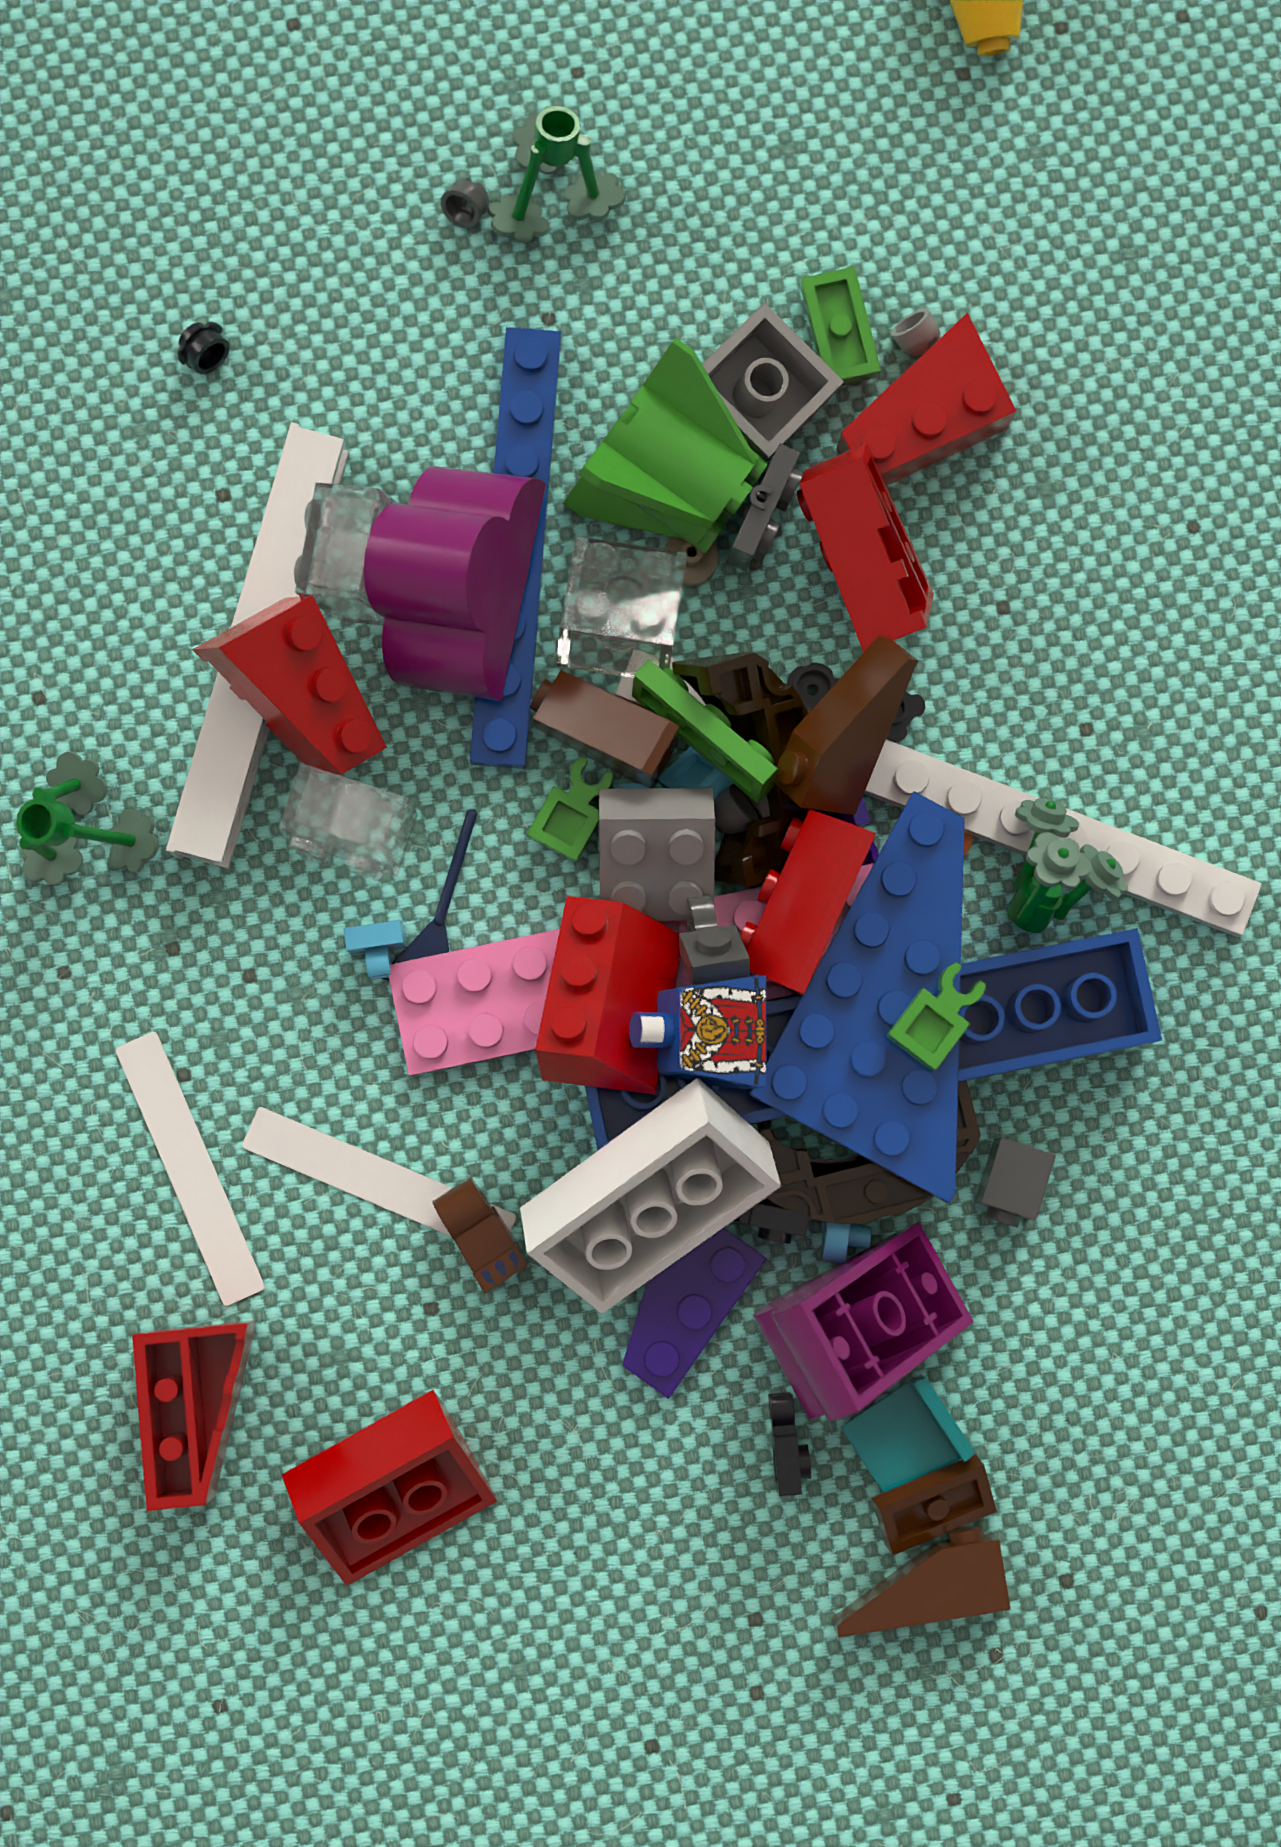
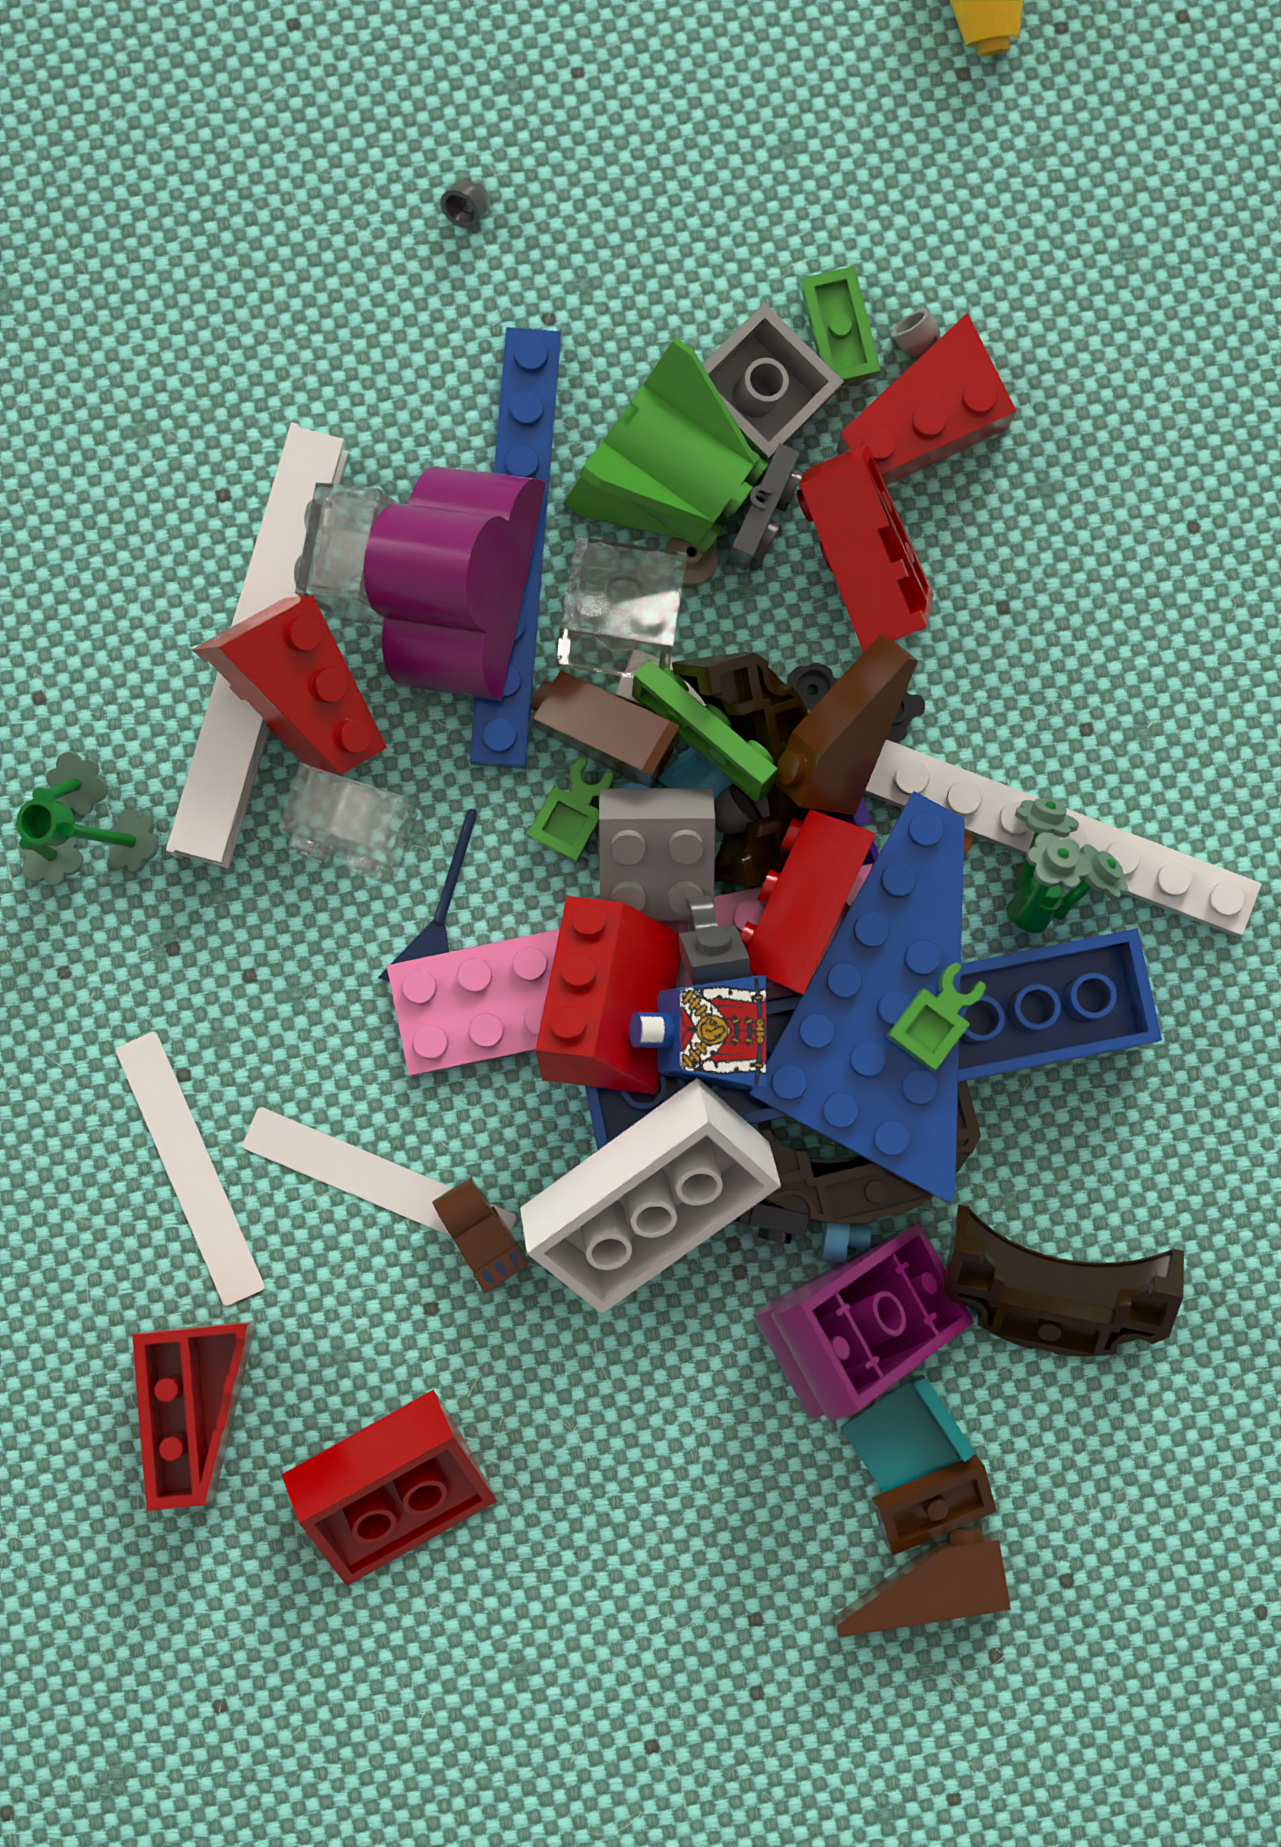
black plate [177,322,230,374] -> none
medium azure tile [344,920,407,980] -> none
plant [487,106,626,243] -> none
dark purple wing [622,1227,767,1399] -> none
black plate [768,1392,811,1496] -> none
dark grey brick [974,1137,1056,1228] -> none
none -> dark brown windscreen [943,1204,1184,1357]

